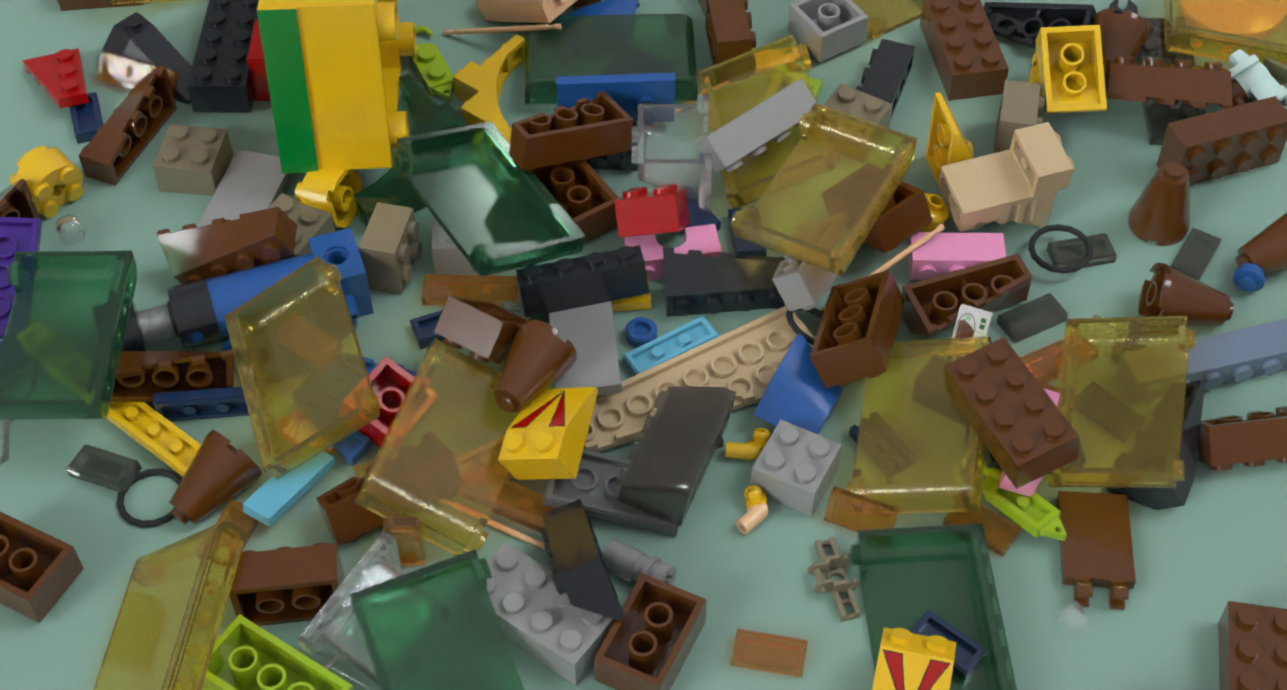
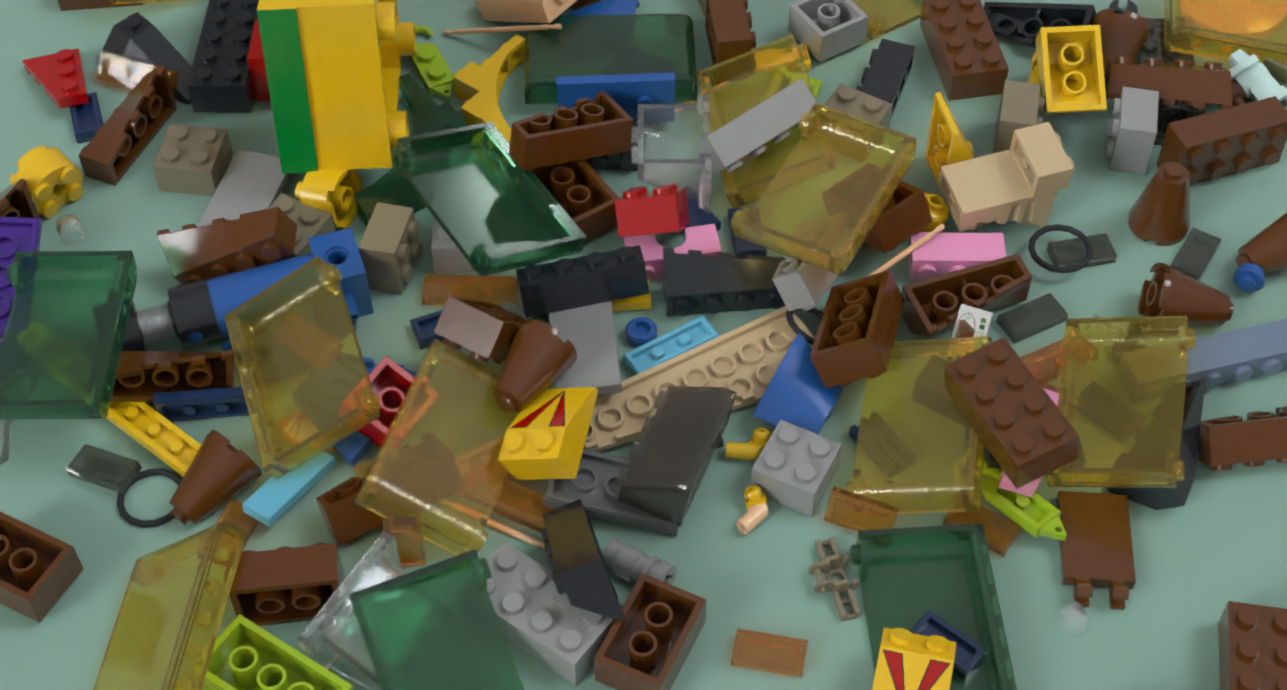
none -> light grey brick [1105,87,1159,175]

